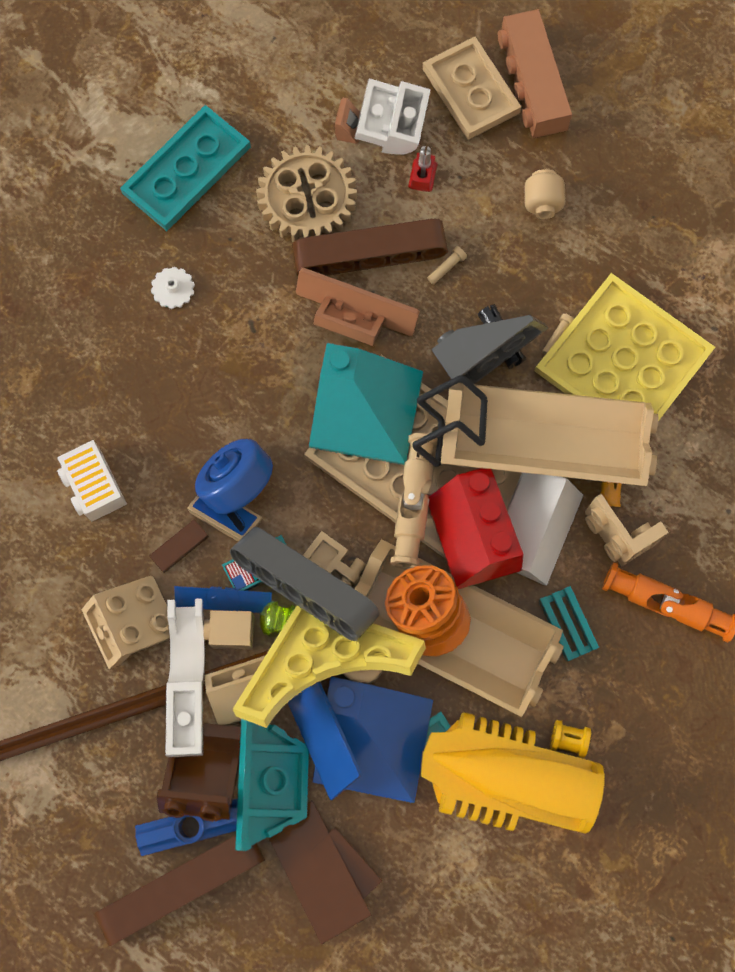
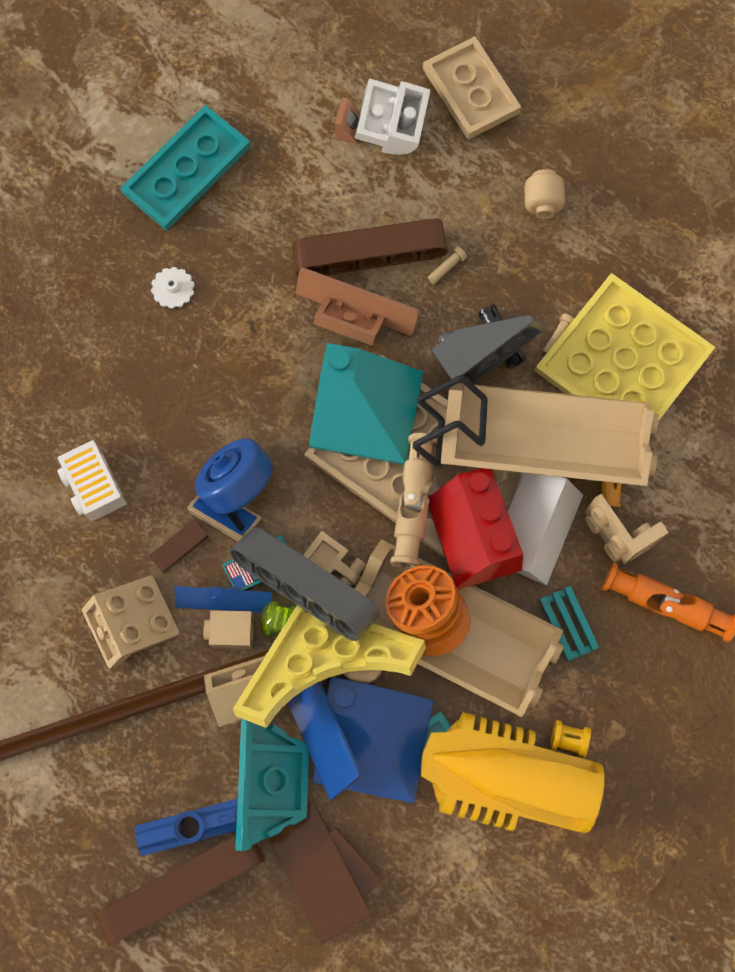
reddish brown panel [156,723,241,822] -> none
white piece [166,599,205,757] -> none
tan gear [256,145,357,242] -> none
red piece [408,146,438,192] -> none
nougat brick [498,9,572,138] -> none

